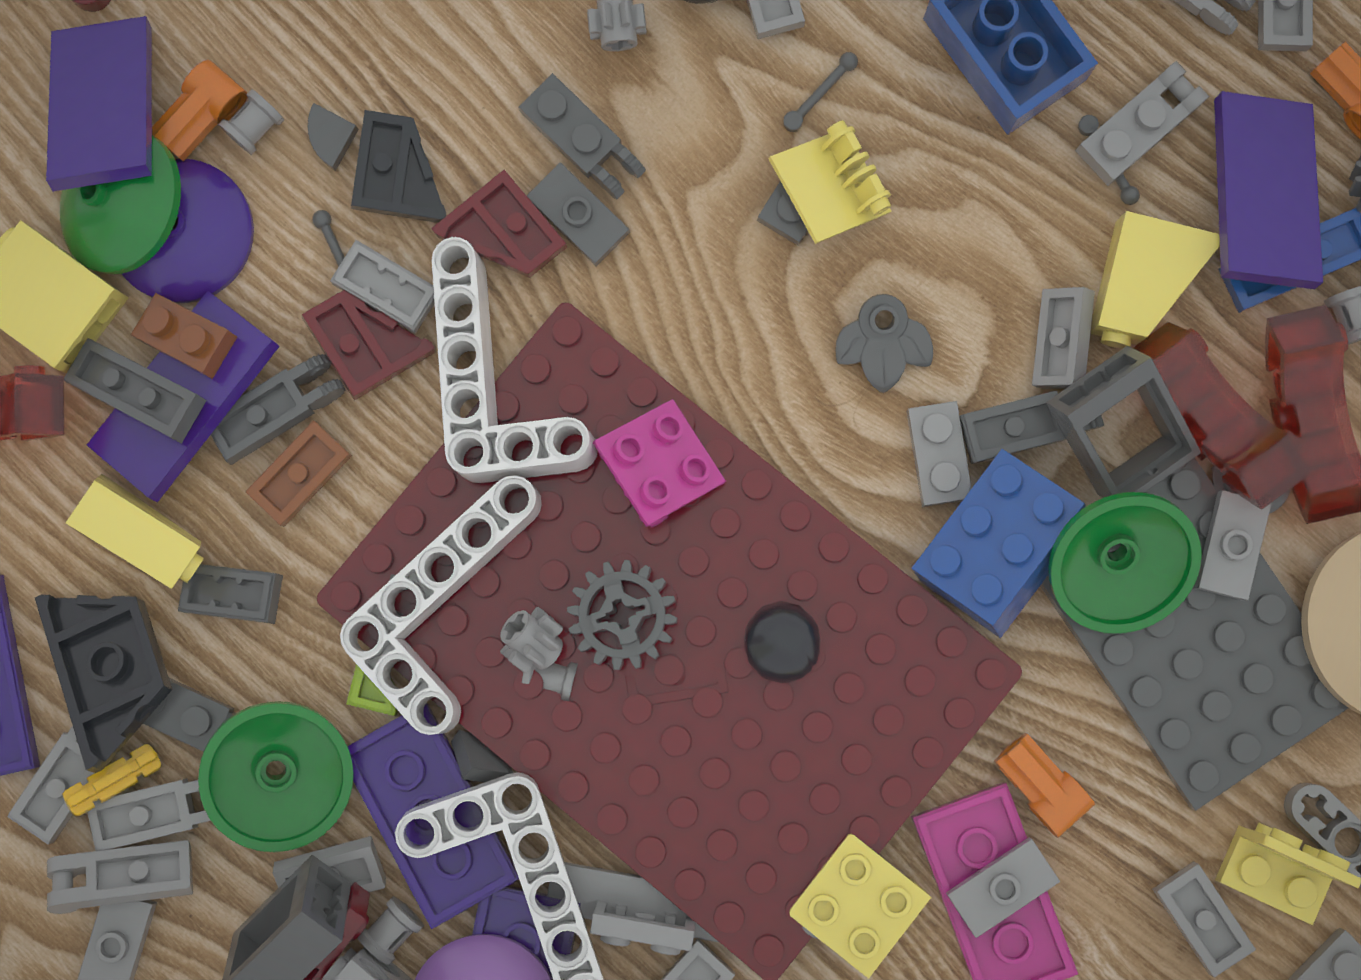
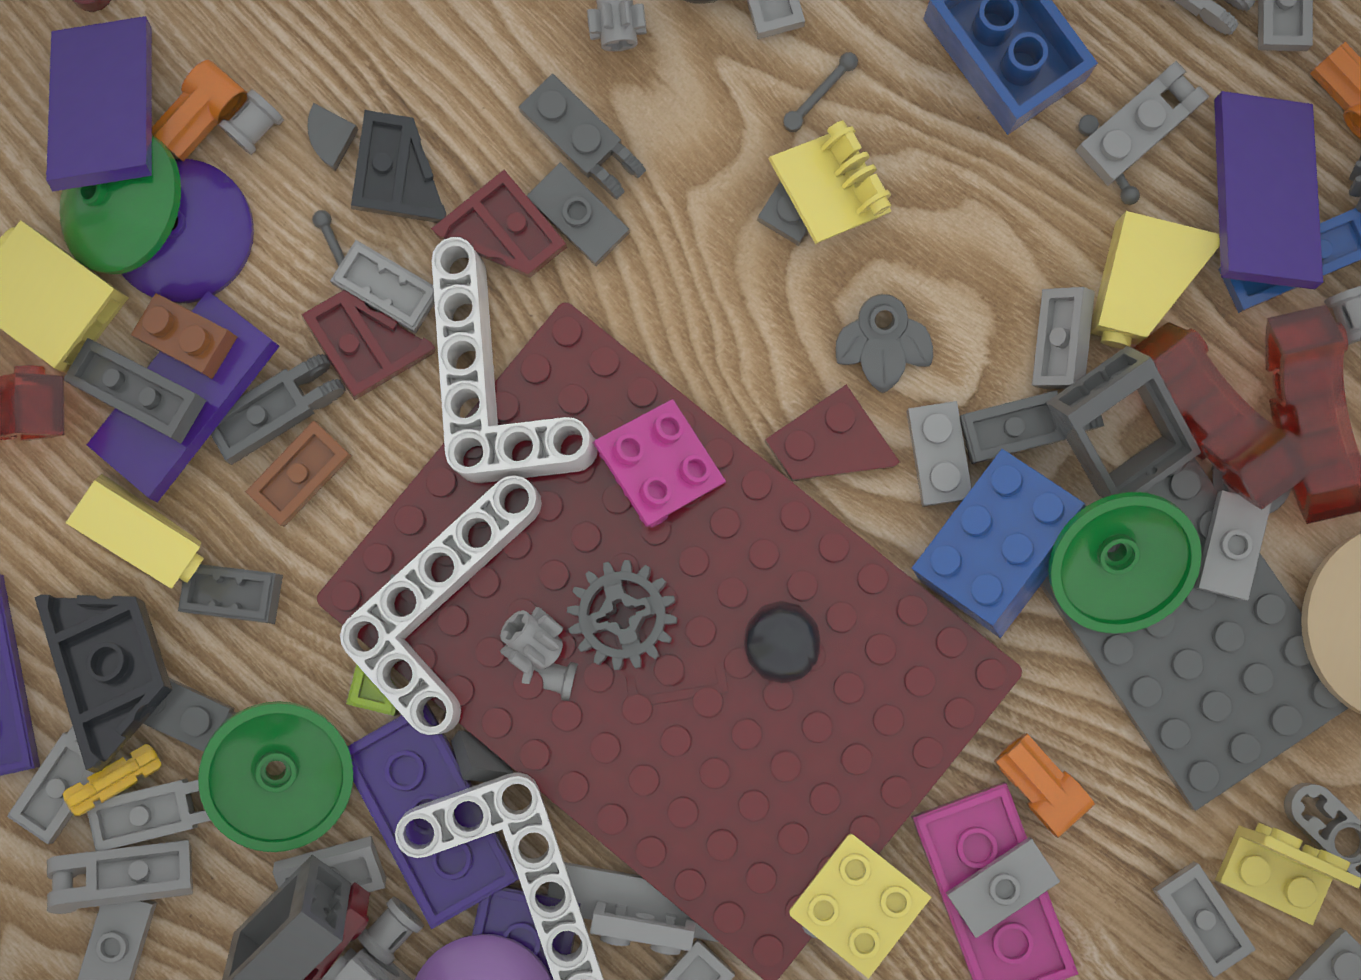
none -> dark red wing [765,384,900,481]

